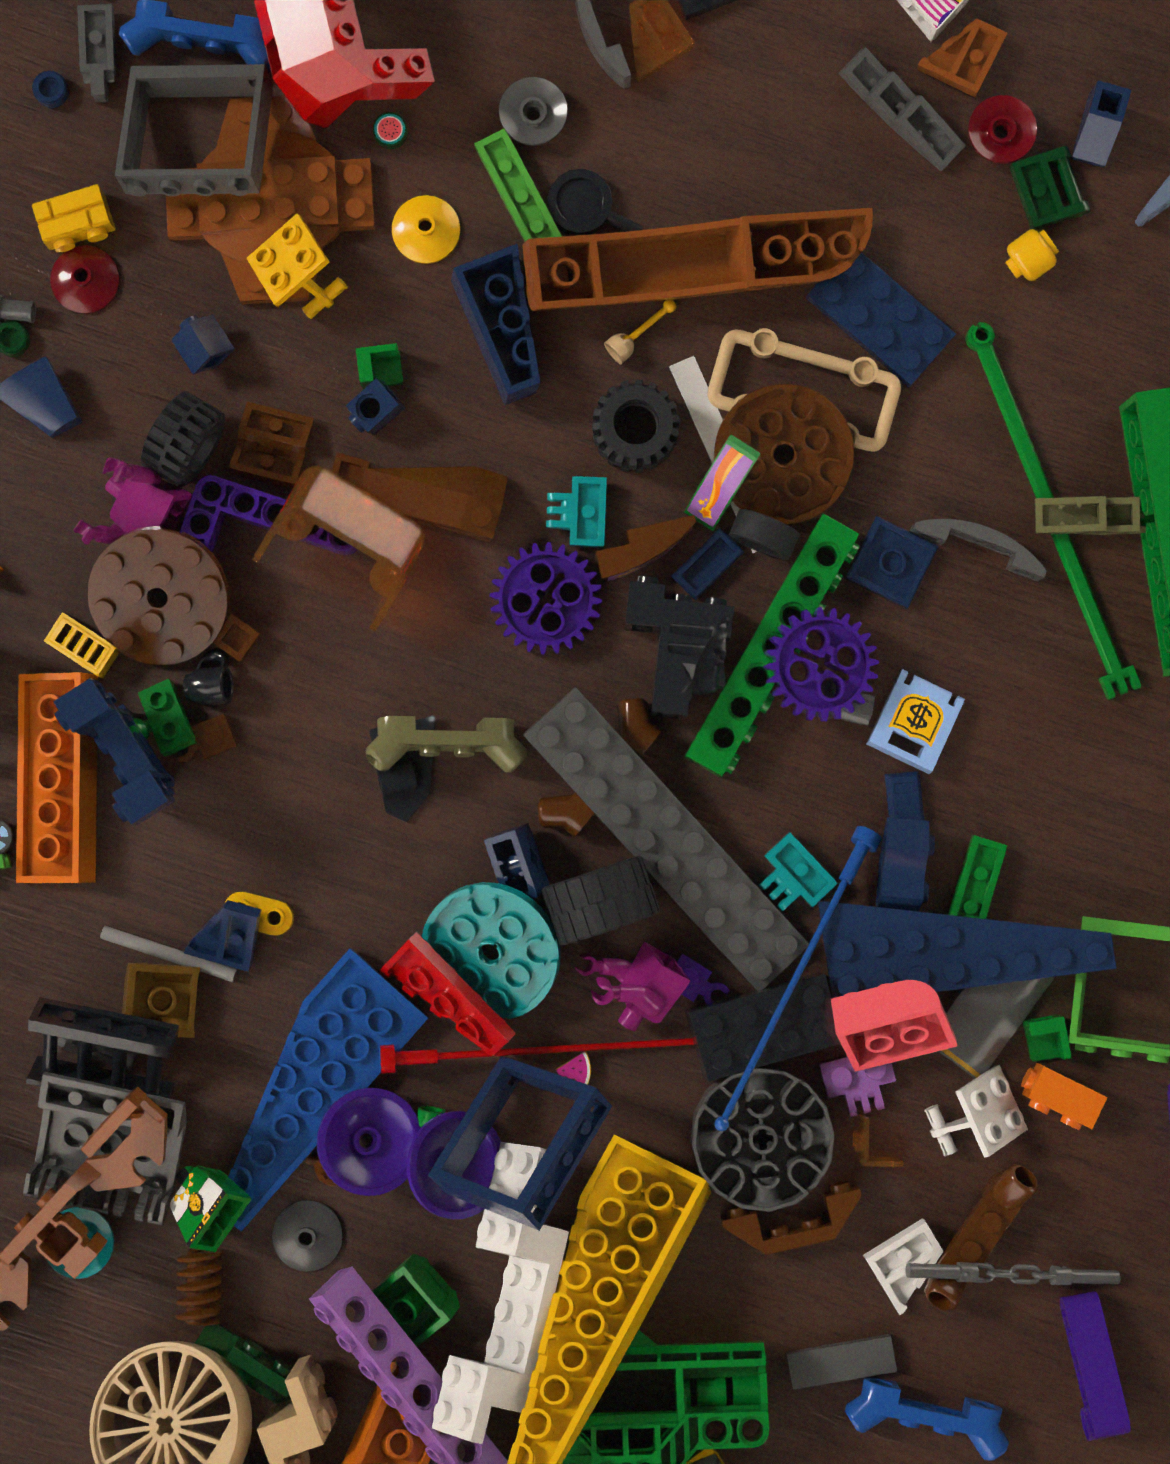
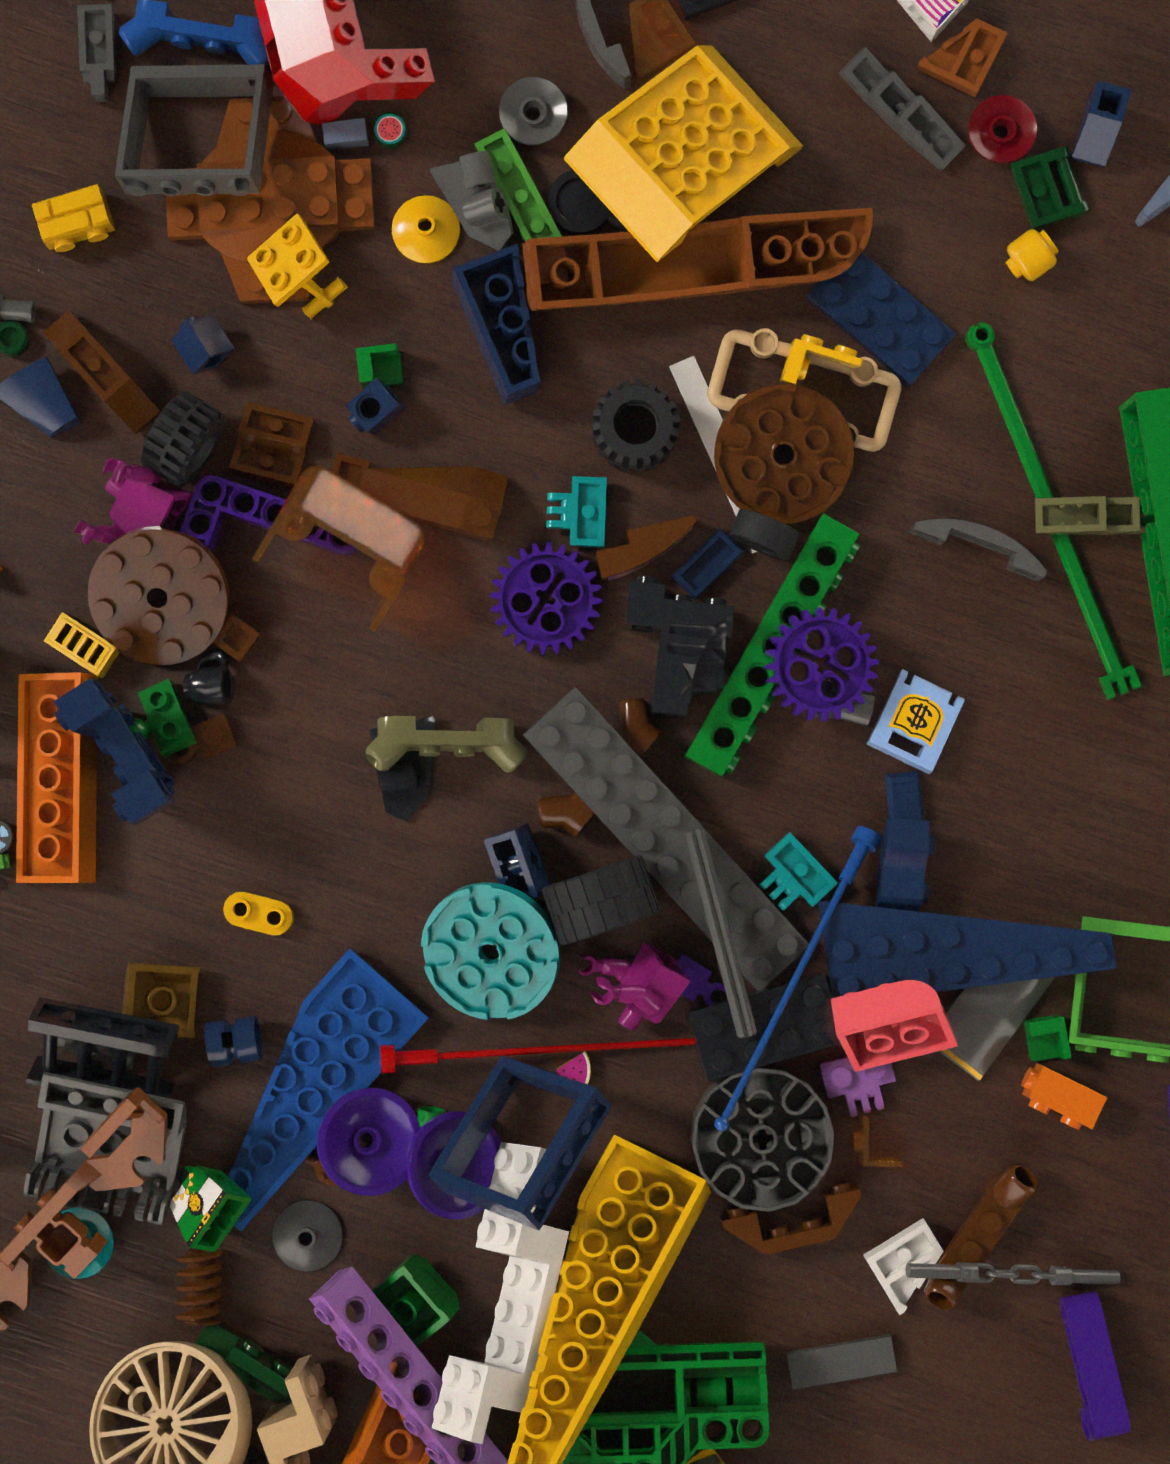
dark blue tile [32,71,69,108] -> none
dark red dish [50,245,120,314] -> none
light grey bar [100,926,238,982] -> none
dark blue wing [184,900,261,972] -> none
red wing [378,932,516,1056] -> none
hinge [604,300,676,364] -> none
slope [684,434,761,531] -> none
dark blue tile [845,516,939,609] -> none
blue plate [845,1377,1009,1461] -> none
white plate [924,1065,1028,1158] -> none
green plate [948,835,1008,919] -> none
none -> reddish brown slope [43,310,161,435]
none -> dark blue wheel [205,1015,263,1068]
none -> sand blue piece [322,118,369,151]
none -> dark grey panel [430,151,514,251]
none -> yellow slope [564,45,803,262]
none -> dark grey axle [685,829,757,1038]
none -> yellow bracket [780,334,863,385]

